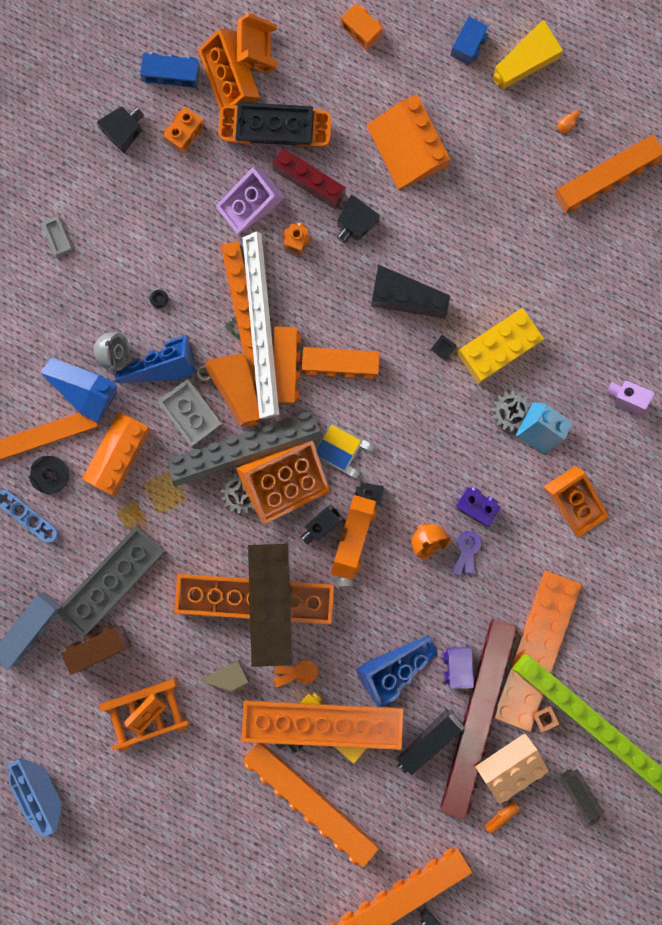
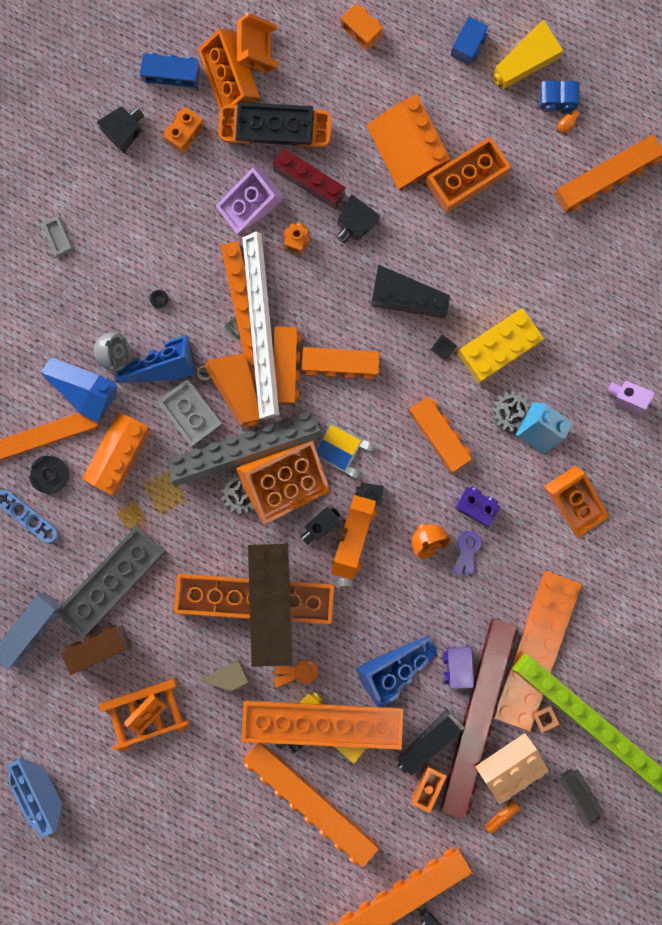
none -> orange brick [408,396,472,473]
none -> orange brick [410,763,447,813]
none -> orange brick [426,136,511,214]
none -> blue brick [540,80,579,112]

